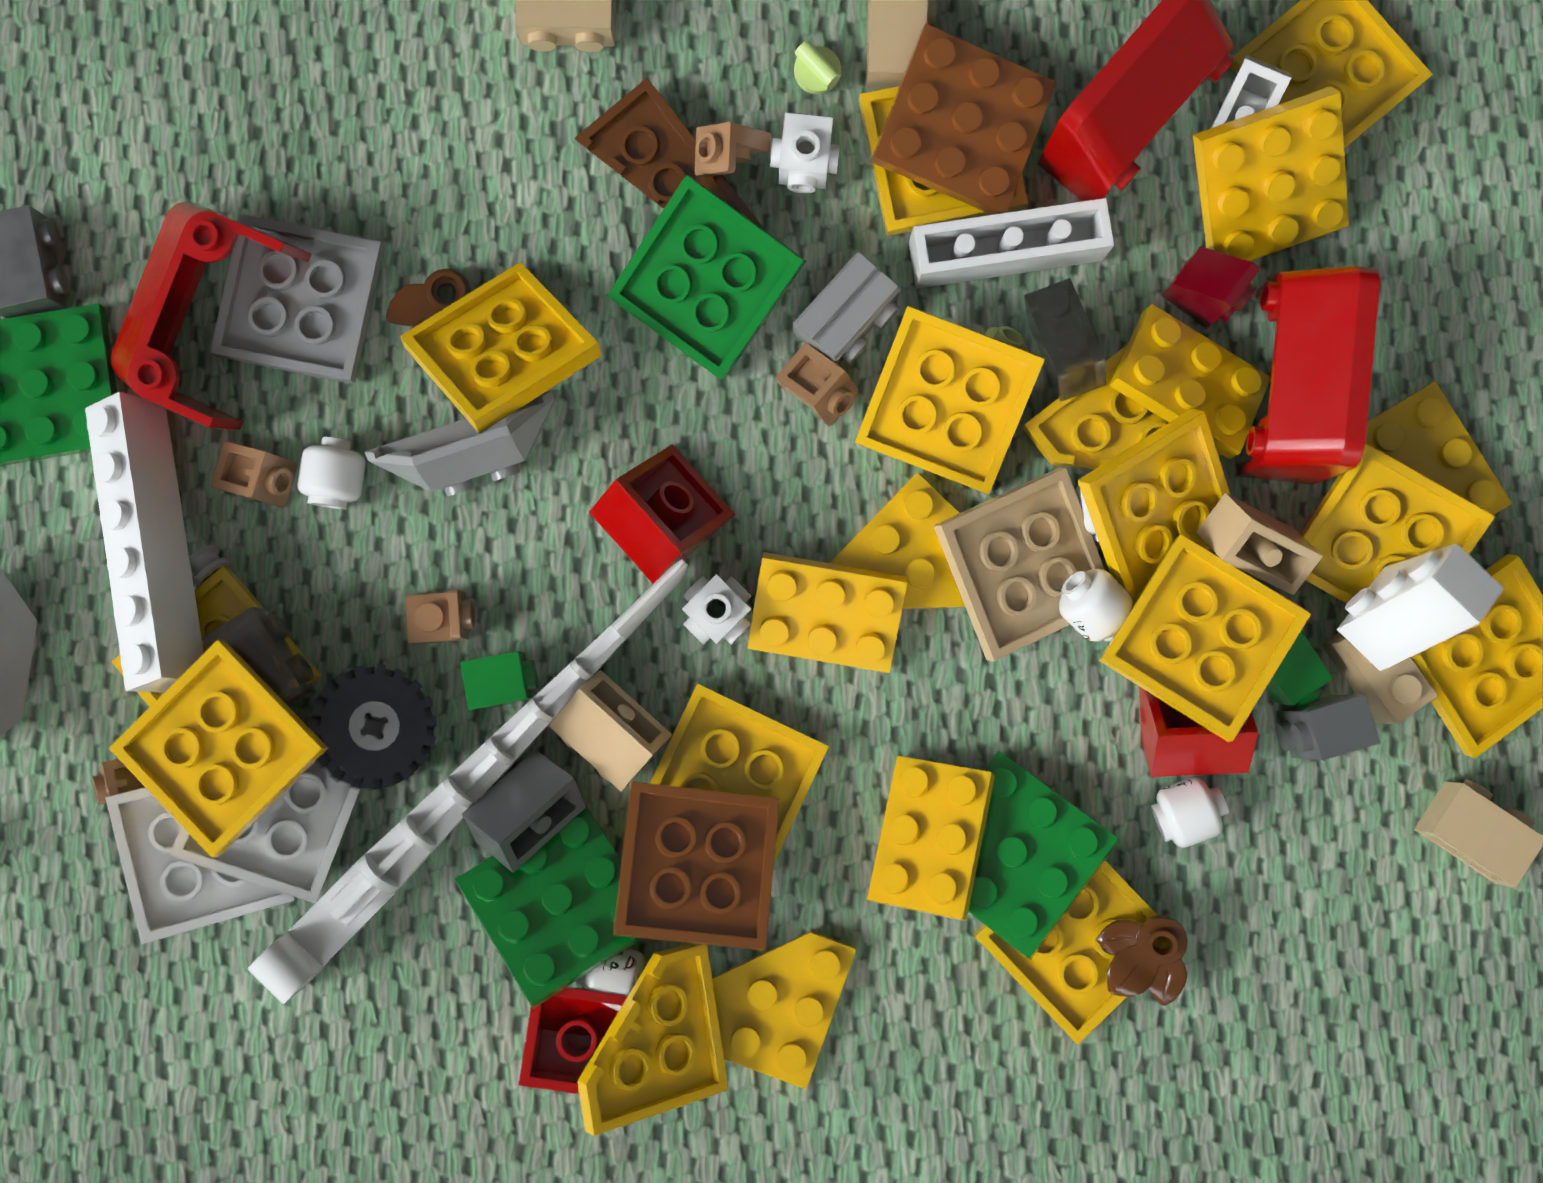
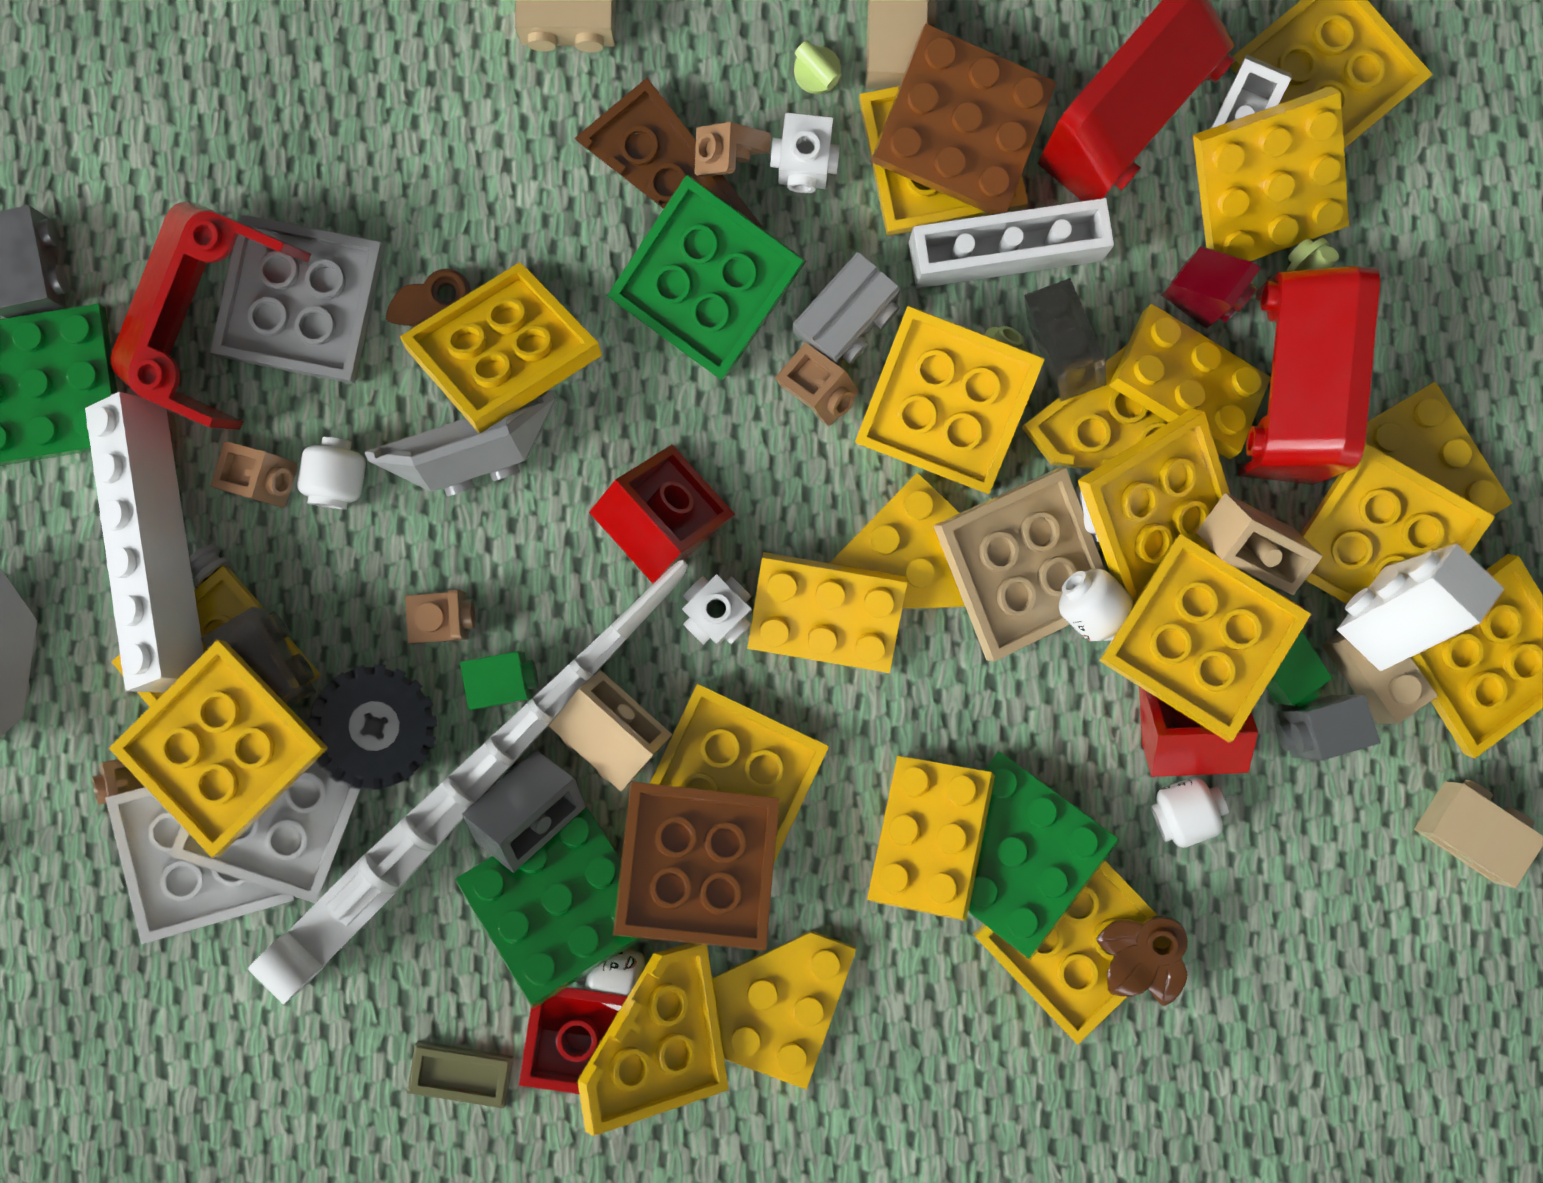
none -> olive tile [407,1041,514,1108]
none -> yellowish green plate [1287,238,1339,271]

